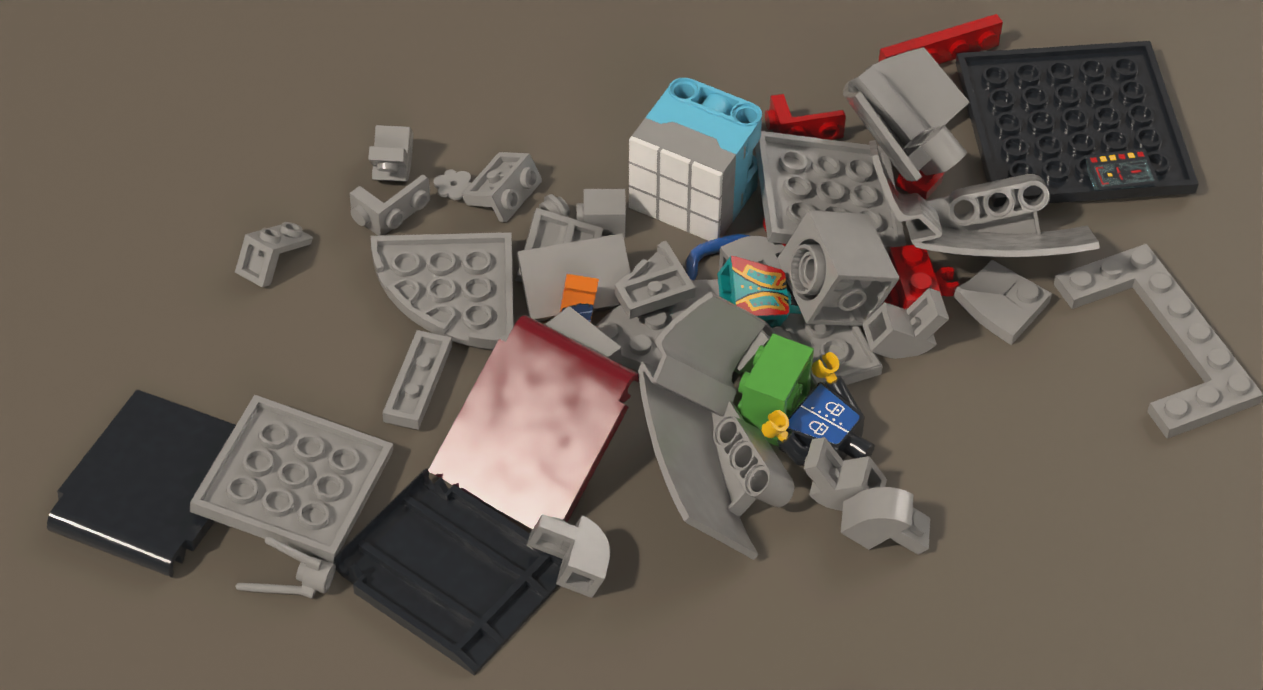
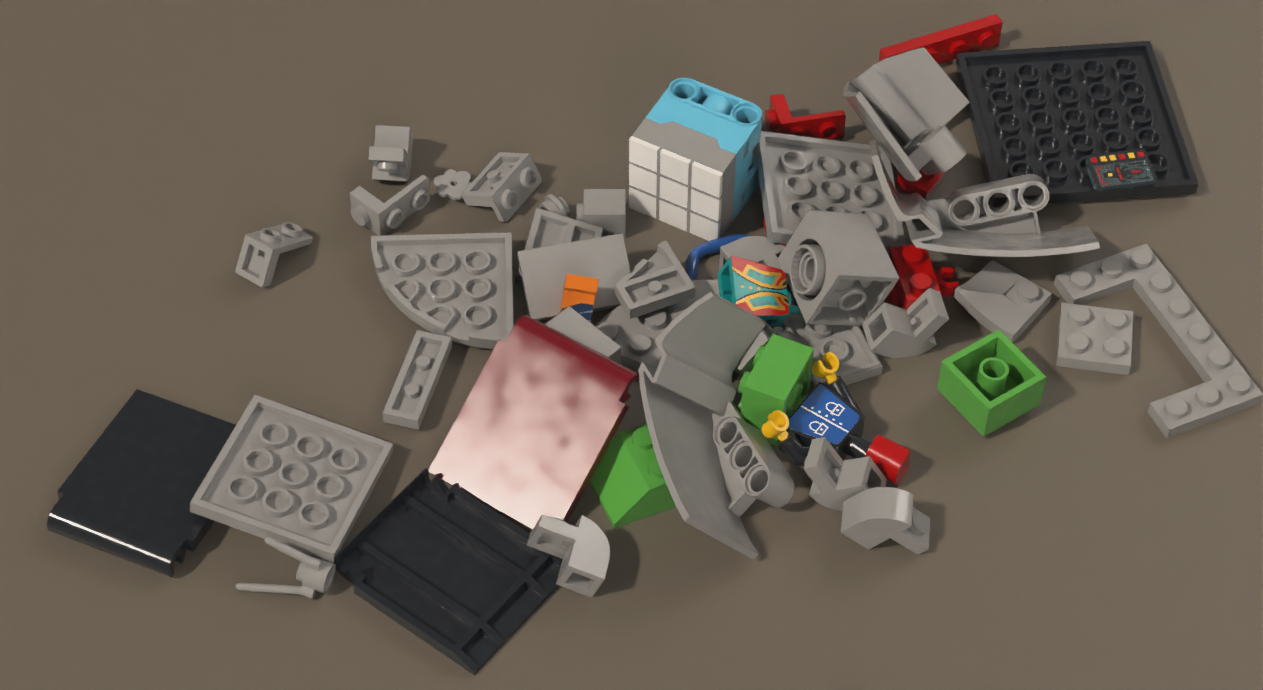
none -> bright green slope [589,424,676,529]
none -> red brick [865,434,910,485]
none -> bright green brick [937,329,1047,437]
none -> light grey plate [1056,302,1133,375]

